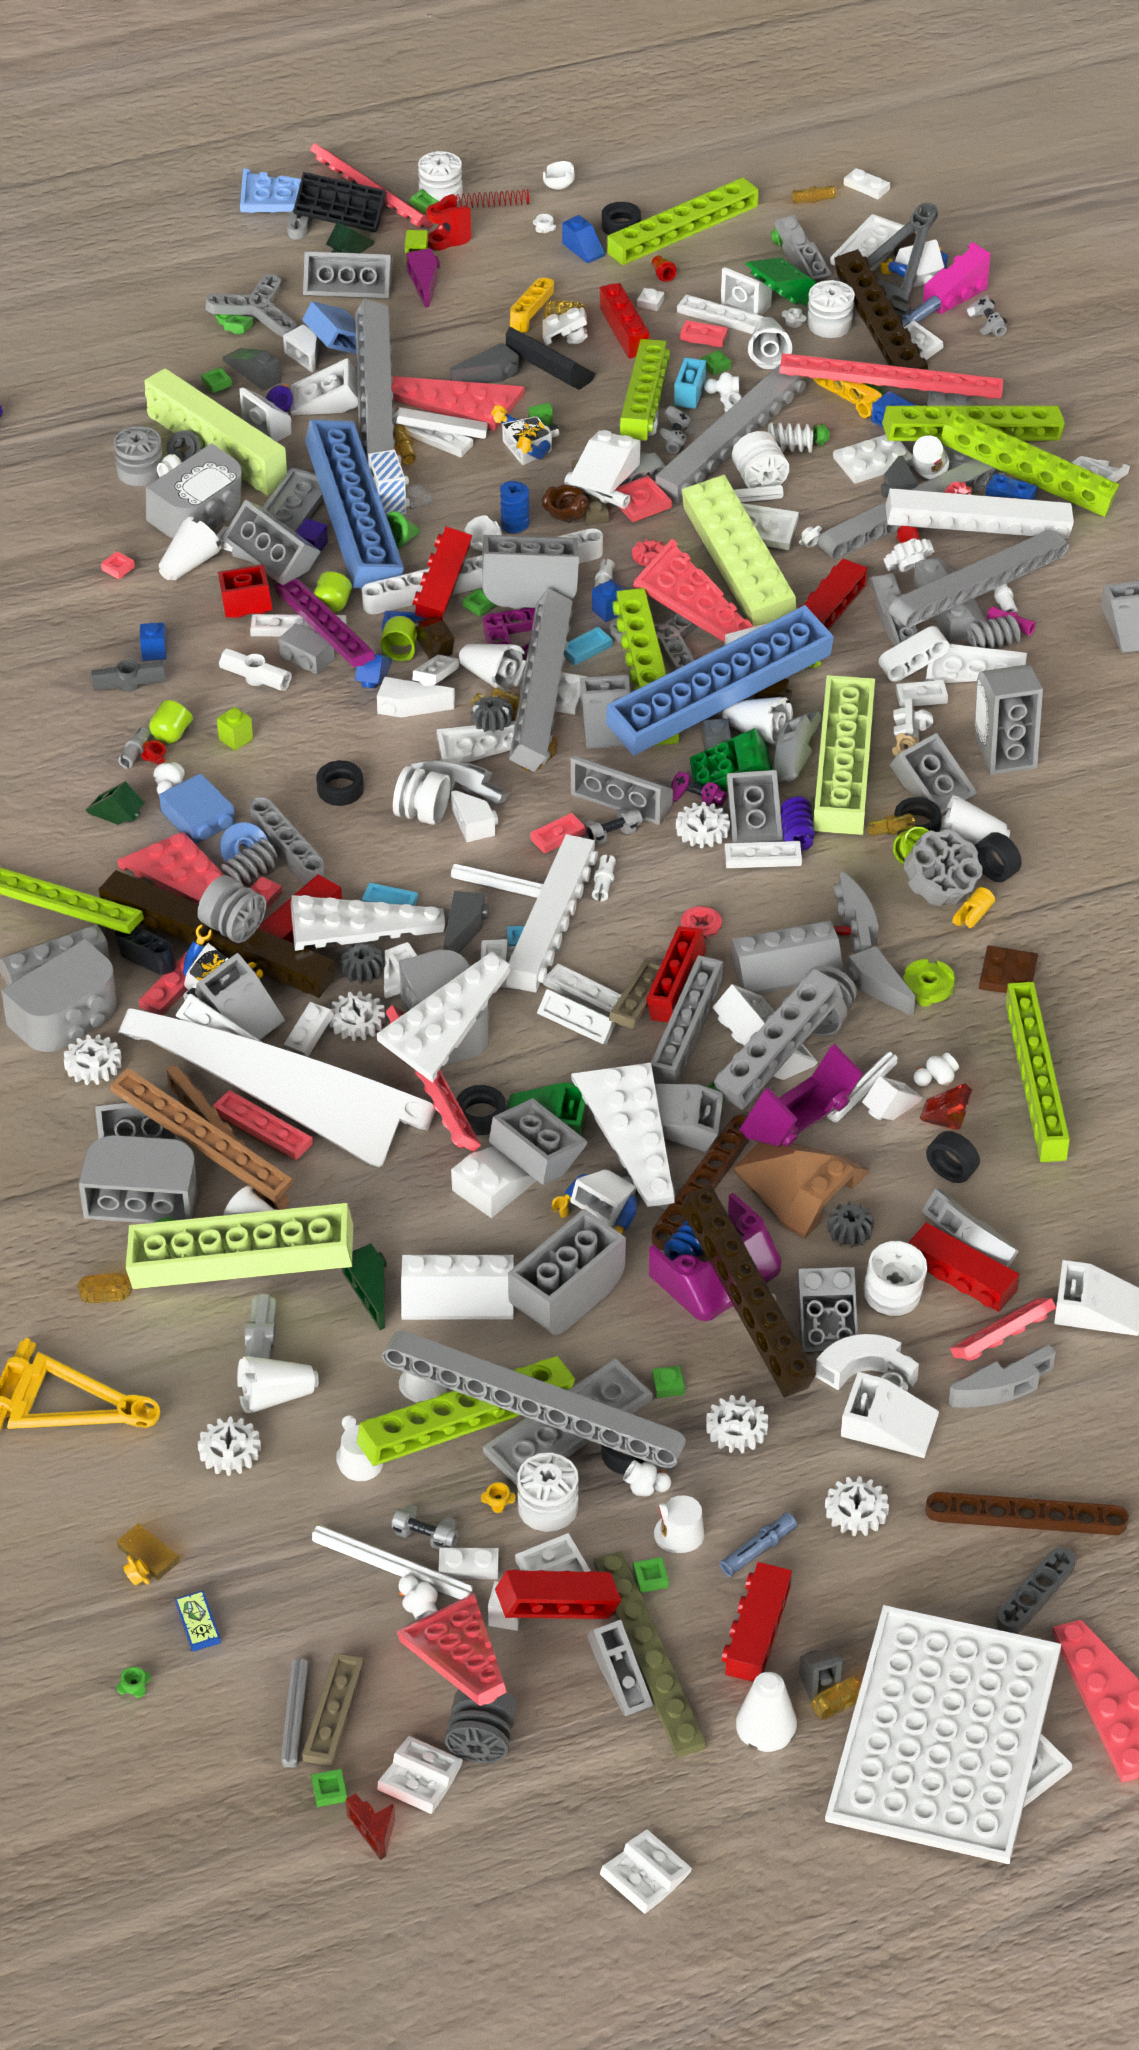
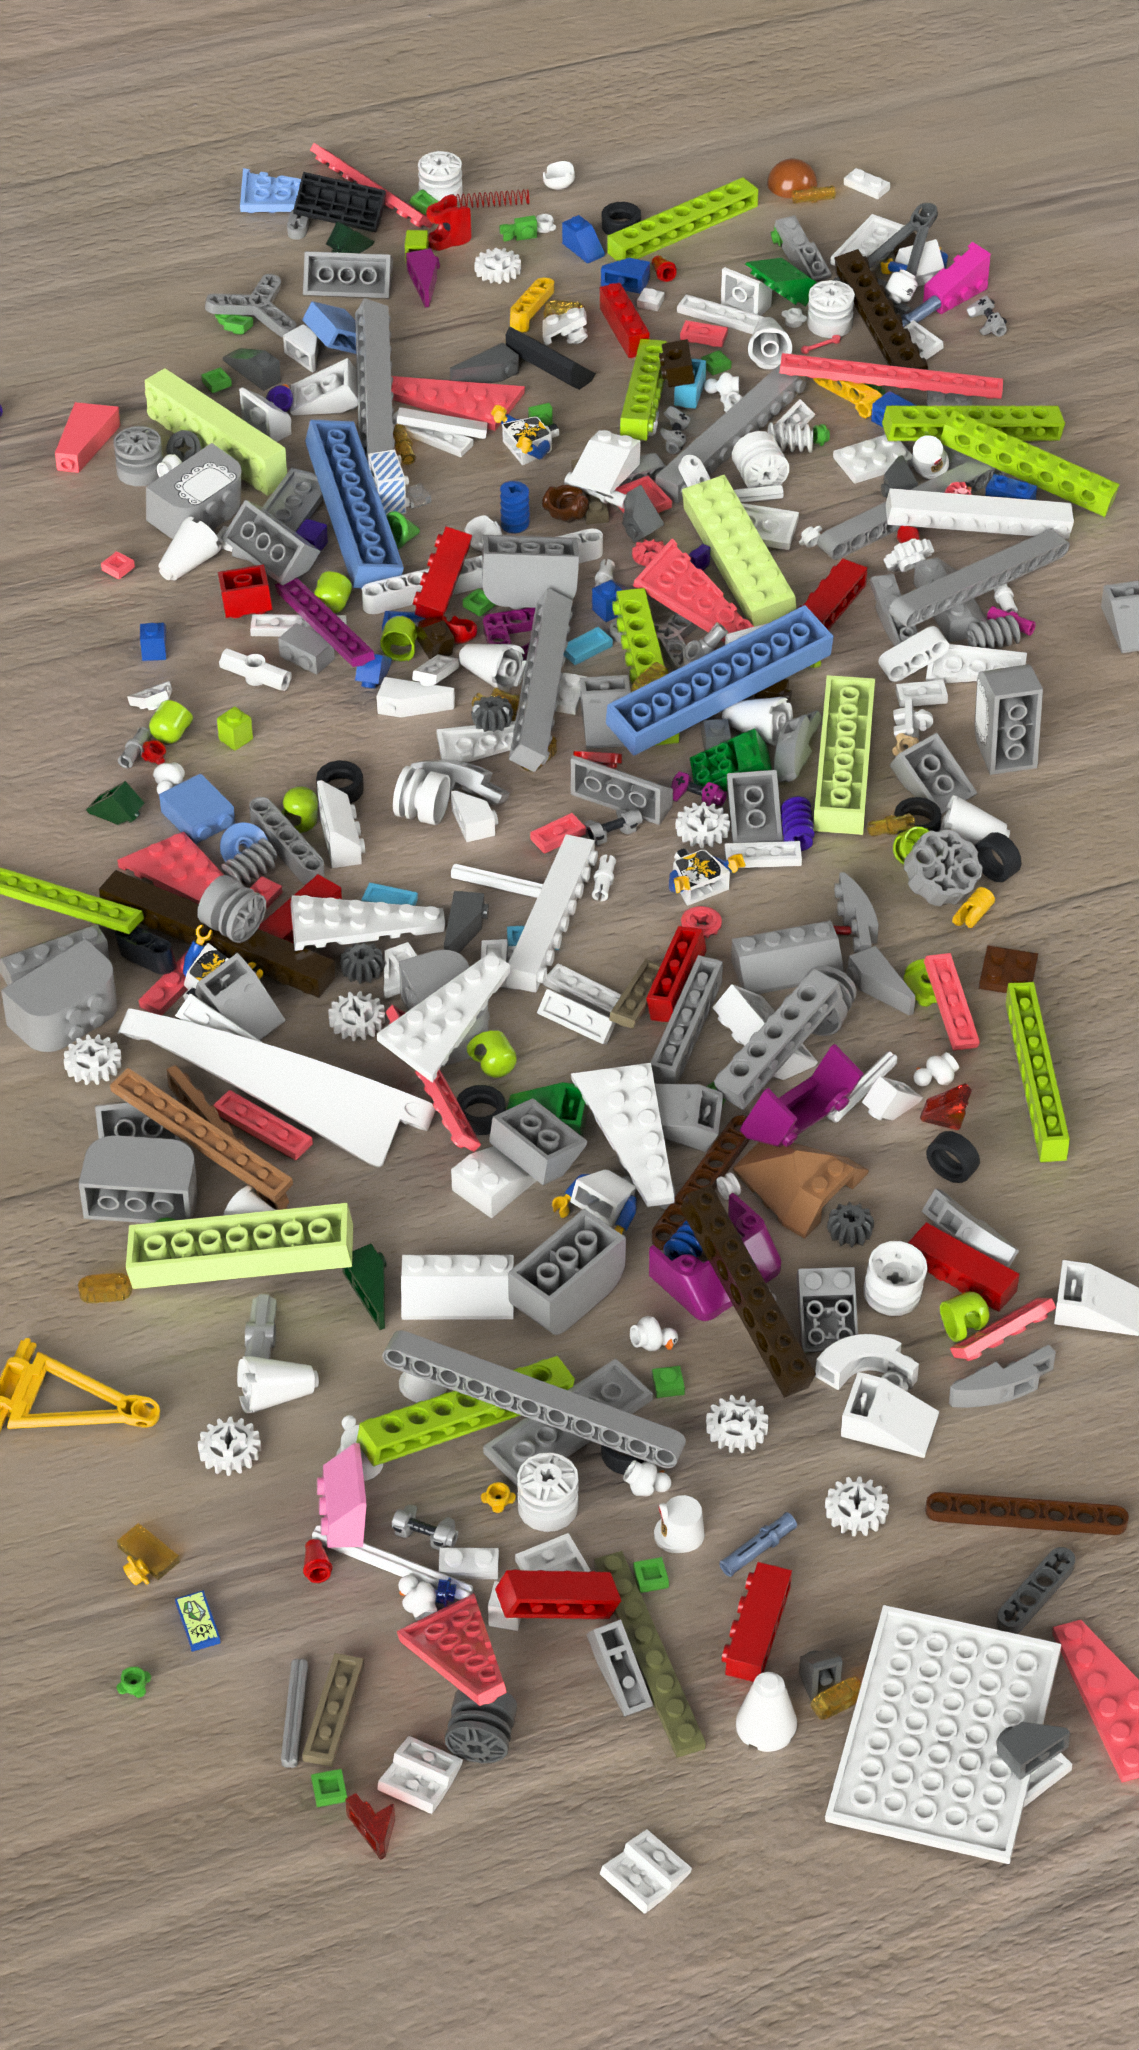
dark grey piece [91,660,166,692] -> none
white plate [284,1002,334,1057] -> none
white wing [1071,456,1130,482] -> none
none -> coral slope [55,402,121,473]
none -> white wing [127,681,172,710]
none -> lime helmet [281,786,319,833]
none -> red cone [303,1539,333,1583]
none -> white slope [317,780,365,868]
none -> bright pink slope [317,1443,367,1548]
none -> clear blue plate [436,1577,457,1607]
none -> red hair [442,616,478,644]
none -> lime helmet [467,1030,517,1078]
none -> white gear [475,248,521,284]
none -> bright green plate [499,215,537,242]
none -> red plate [573,751,622,768]
none -> blue slope [601,258,650,294]
none -> dark grey slope [622,485,665,543]
none -> clear yellow beam [630,662,668,693]
none -> white animal [630,1316,678,1351]
none -> dark brown brick [659,339,695,388]
none -> torso [669,848,746,906]
none -> white plate [678,455,710,487]
none -> light grey pin [678,622,728,669]
none -> dark purple plate [688,544,710,571]
none -> white bush [716,1172,741,1200]
none -> dark orange piece [767,158,817,199]
none -> white slope [774,399,816,430]
none -> coral hinge [801,335,841,354]
none -> white head [885,270,917,304]
none -> coral plate [924,953,980,1051]
none -> lime helmet [940,1292,990,1342]
none -> dark grey slope [997,1722,1070,1780]

